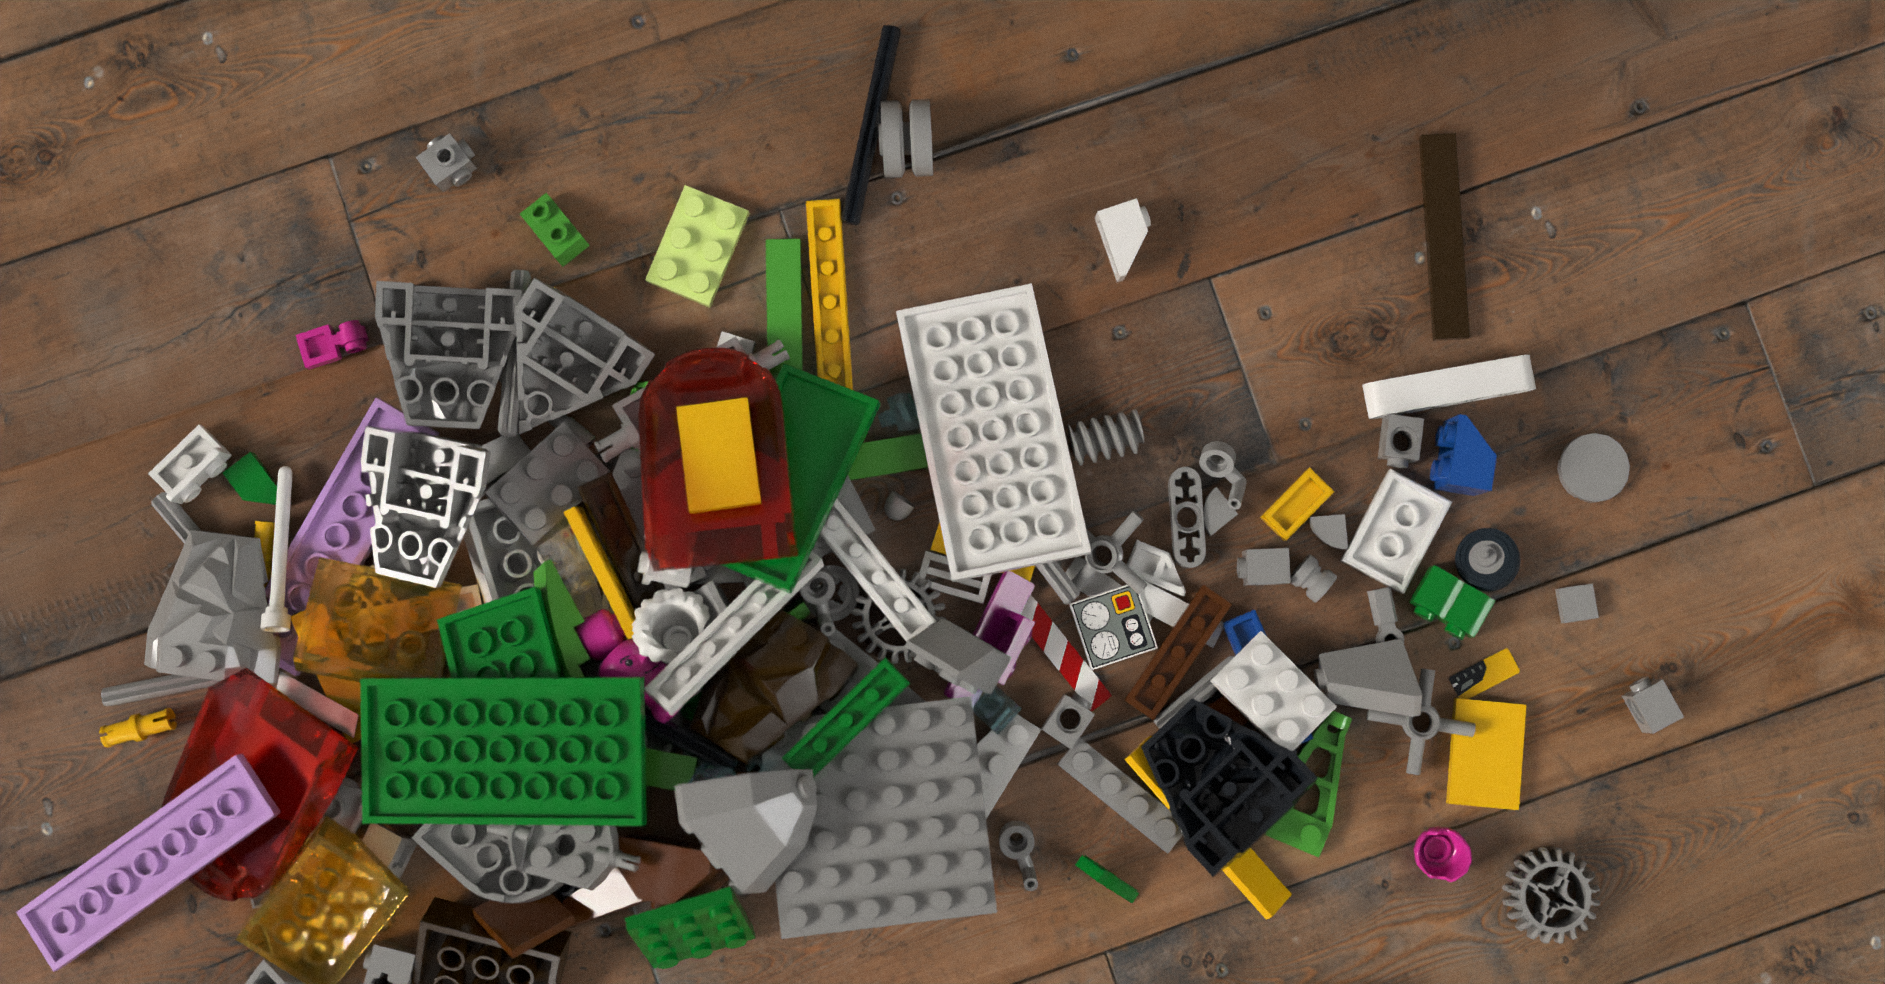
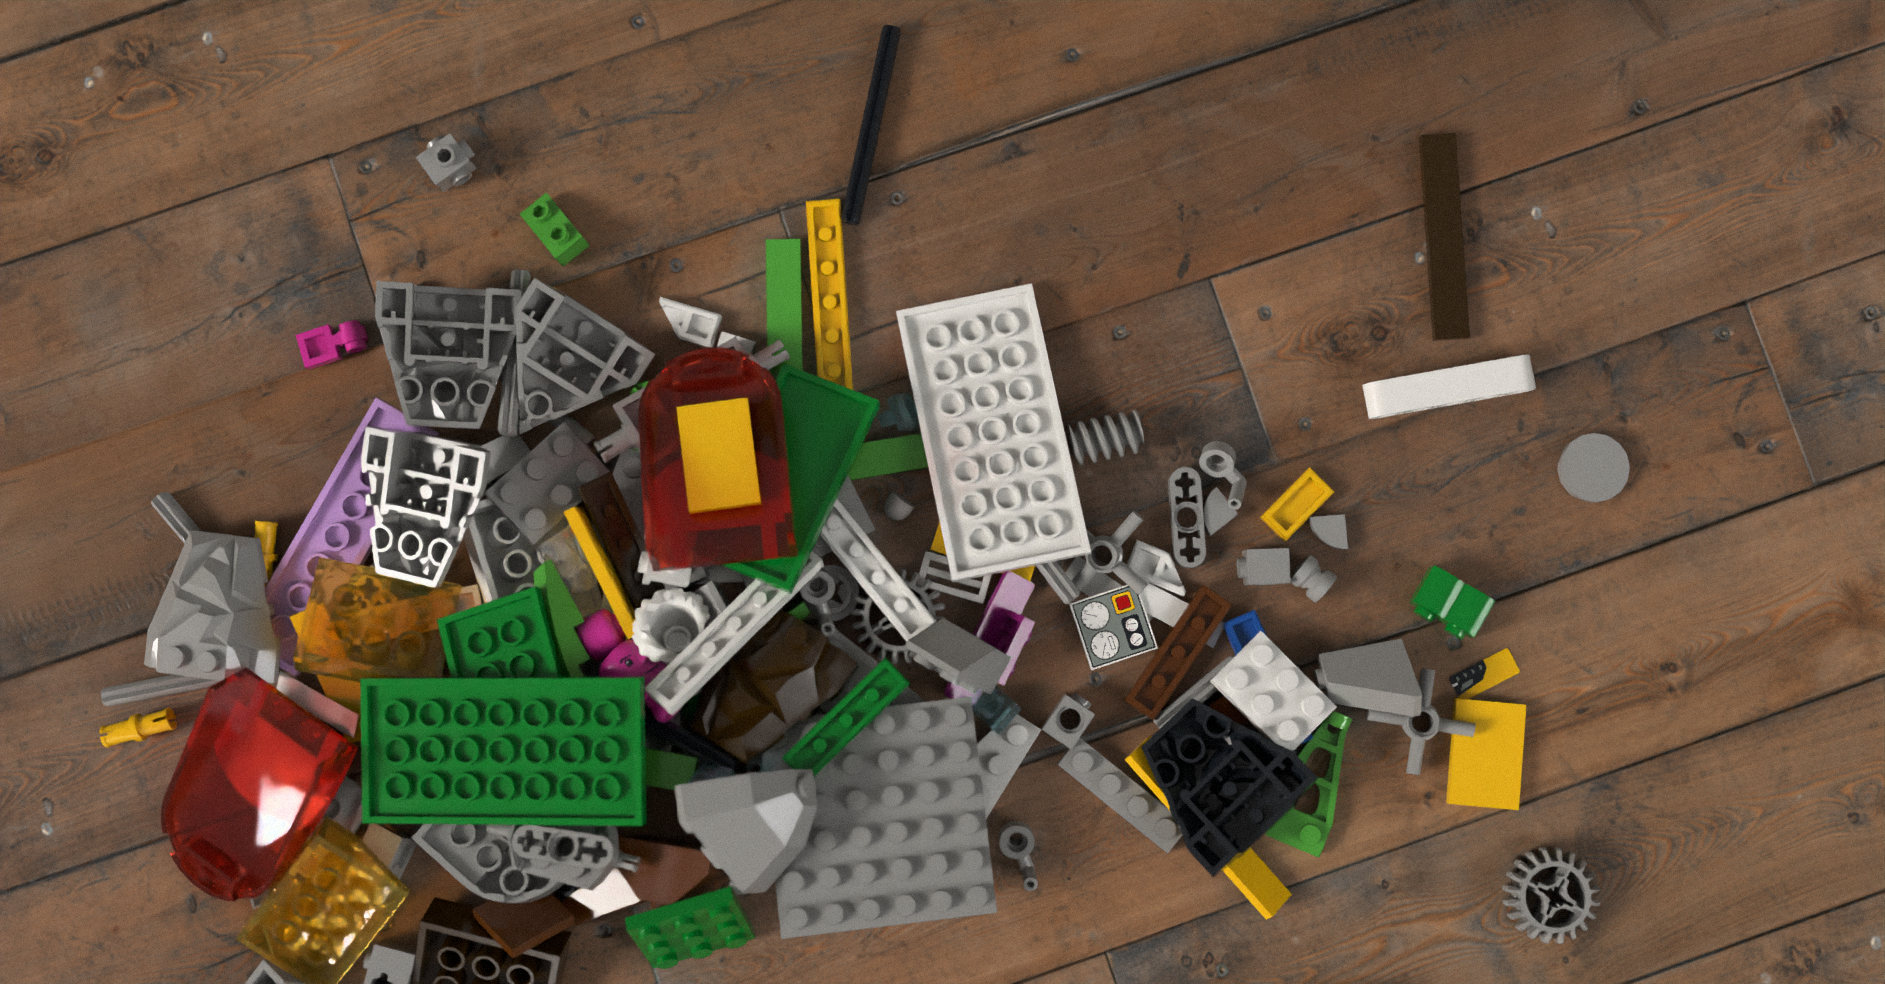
lavender plate [16,753,281,972] -> none
white bracket [148,425,232,504] -> none
green tile [223,452,292,505] -> none
white piece [260,466,293,633] -> none
yellowish green plate [645,185,750,308] -> none
light grey wheel [878,99,933,178] -> none
sticker [1021,595,1112,712] -> none
green tile [1075,855,1139,903] -> none
white slope [1095,198,1151,283] -> none
white tile [1340,469,1452,594] -> none
light grey bar [1367,587,1405,643] -> none
light grey brick [1377,414,1424,468] -> none
dark pink hair [1413,826,1472,882] -> none
blue slope [1430,414,1497,496] -> none
black wheel [1455,528,1521,592] -> none
light grey tile [1555,583,1599,623] -> none
light grey brick [1622,676,1684,734] -> none
none -> light grey beam [512,825,619,871]
none -> white tile [659,297,723,349]

